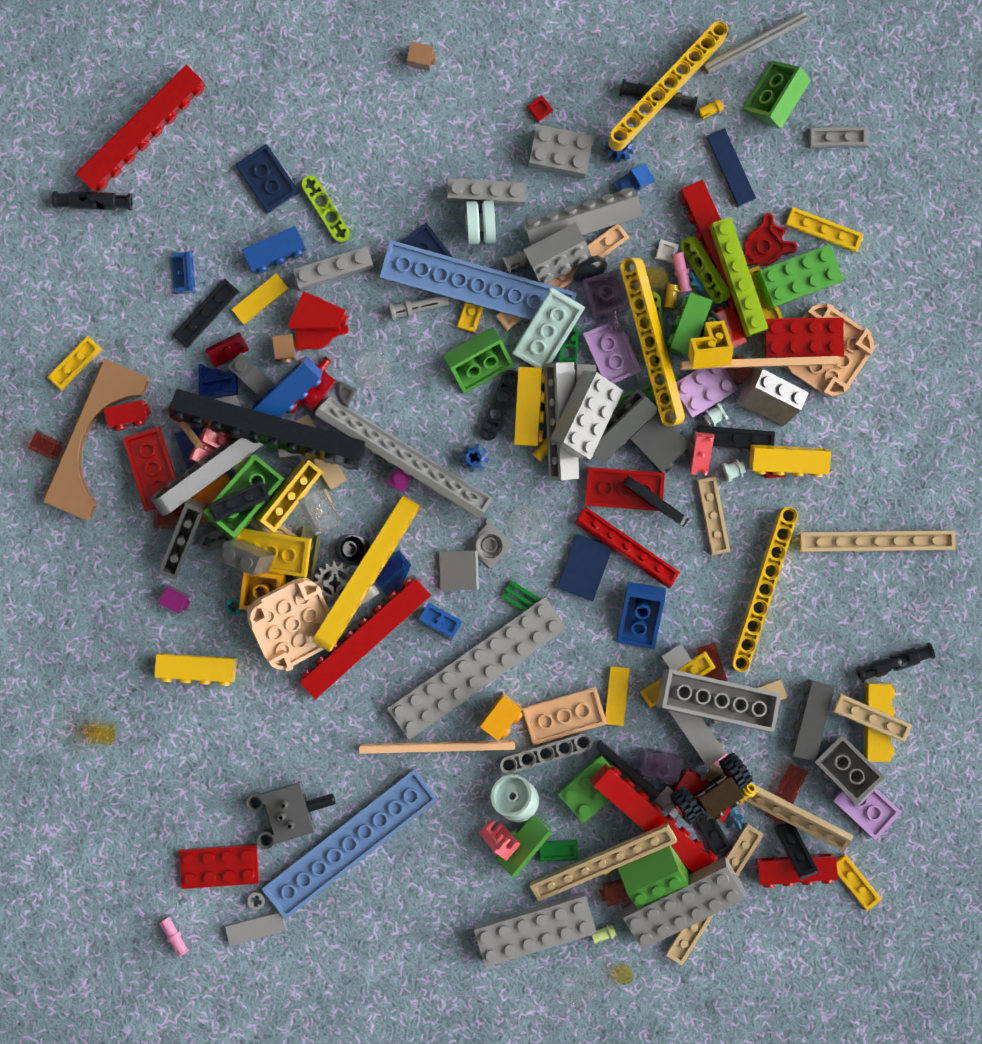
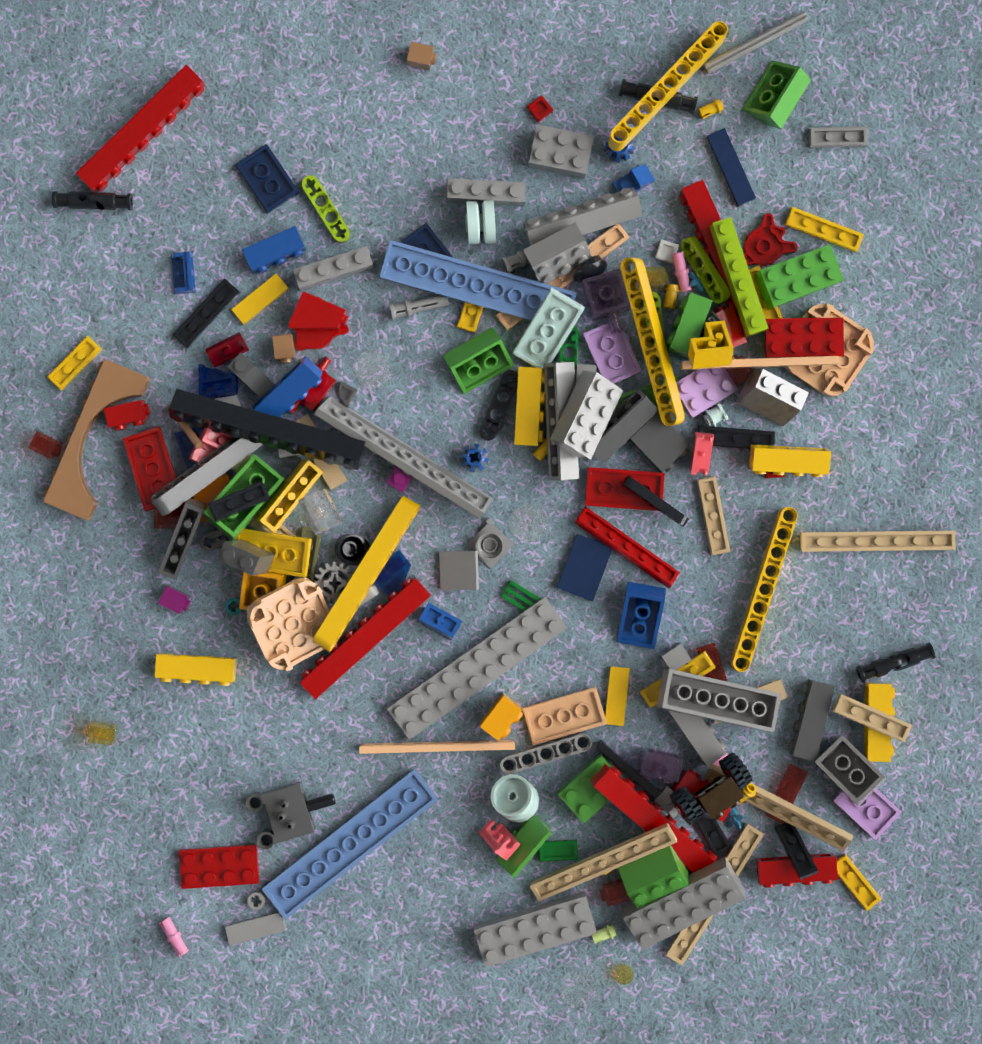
light aqua brick [722,459,746,482] -> none

